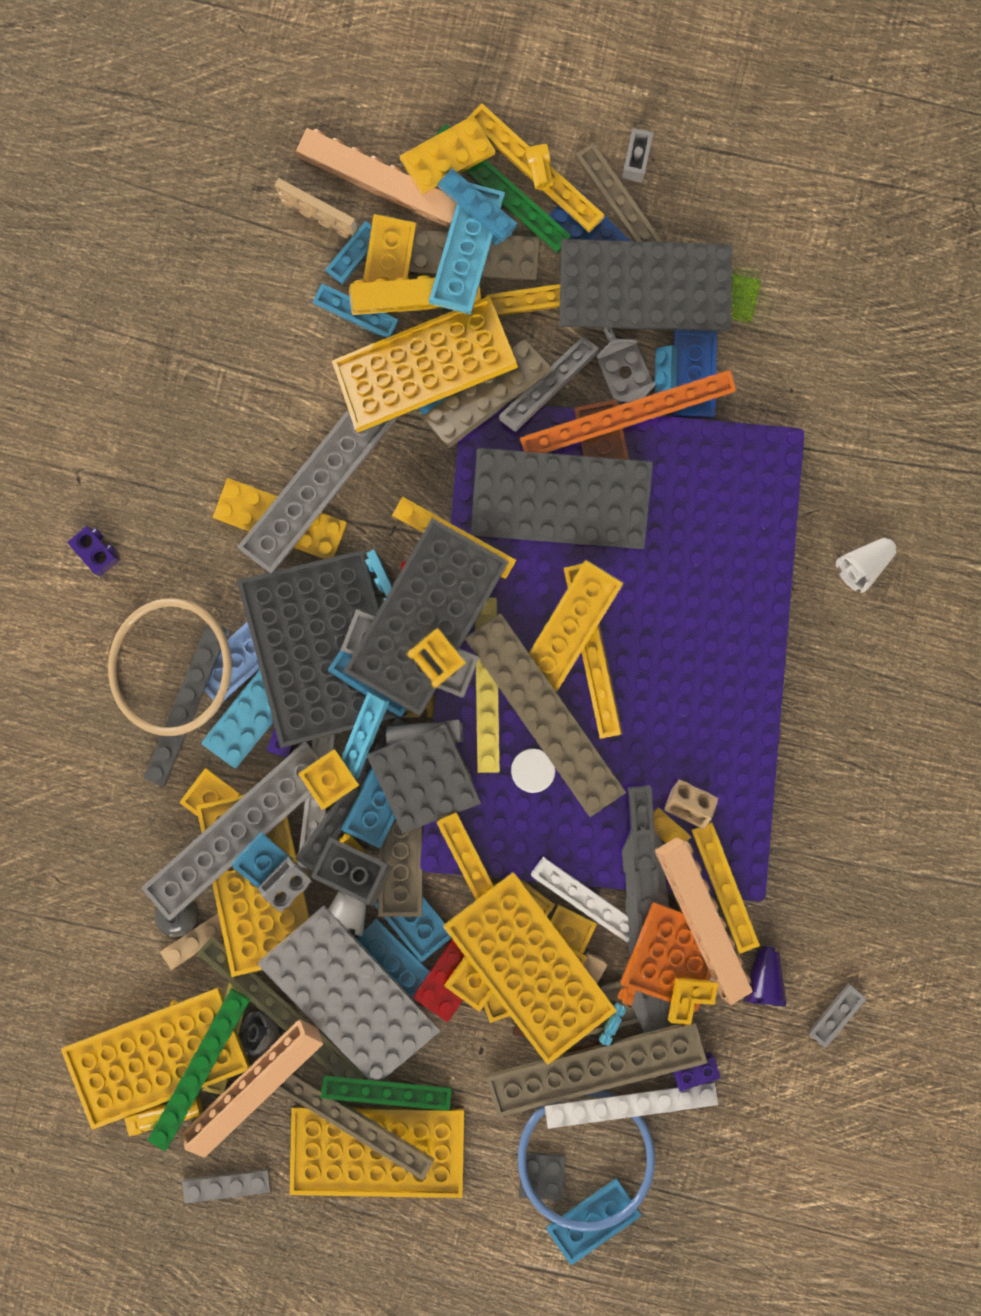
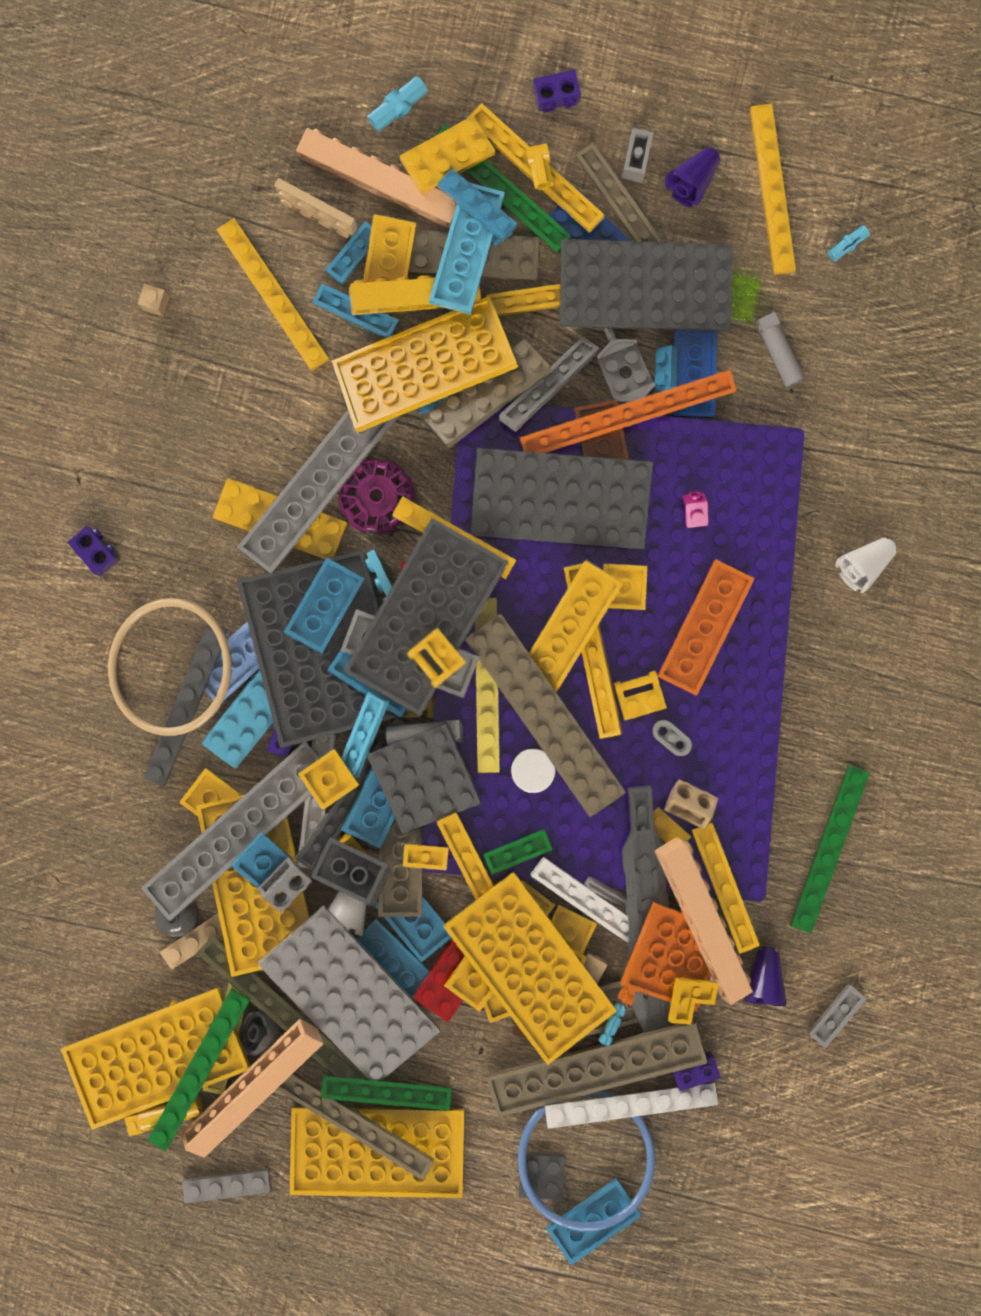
none -> tan brick [138,284,170,317]
none -> yellow plate [216,218,329,371]
none -> dark azure plate [284,558,364,654]
none -> magenta plate [338,458,415,535]
none -> medium azure piece [367,76,428,132]
none -> yellow plate [403,844,449,870]
none -> green plate [483,829,552,874]
none -> dark purple brick [533,70,581,112]
none -> light grey axle [584,876,627,911]
none -> yellow plate [603,564,647,610]
none -> yellow plate [613,671,666,721]
none -> light grey plate [652,720,692,756]
none -> orange plate [657,559,755,696]
none -> dark purple cone [664,148,721,207]
none -> bracket [683,492,708,528]
none -> yellow plate [750,104,796,275]
none -> light grey piece [755,312,805,388]
none -> green plate [790,765,870,934]
none -> medium azure pin [827,225,870,262]

